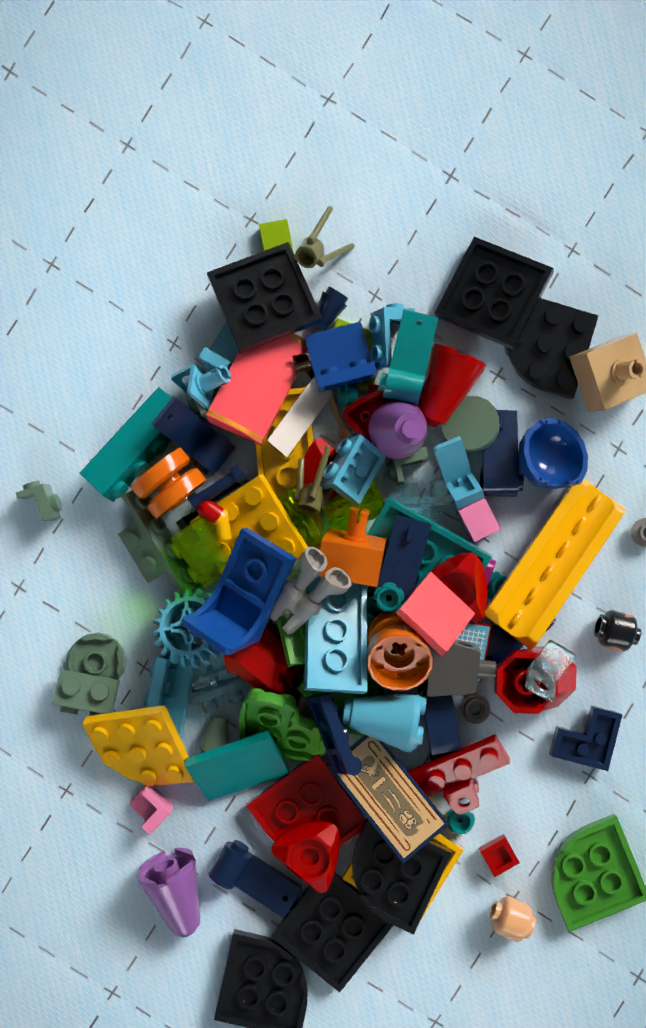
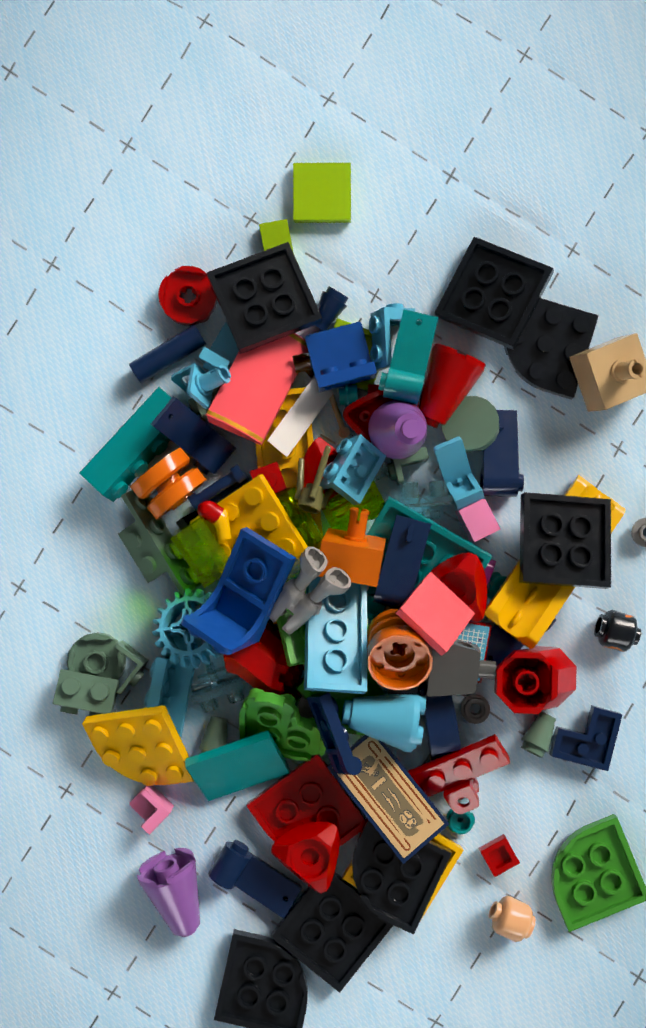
sand green bracket [15,481,62,521] -> none
olive plant [294,206,355,268] -> none
teal plate [374,582,404,612] -> none
blue cylinder [518,418,588,489] -> none
clear light blue bracket [525,640,576,702] -> none
none -> sand green bracket [115,640,149,695]
none -> dark blue piece [129,324,206,384]
none -> red plate [158,266,217,326]
none -> red plate [249,461,287,494]
none -> lime tile [293,162,351,223]
none -> black plate [519,492,611,589]
none -> sand green cone [521,712,556,758]

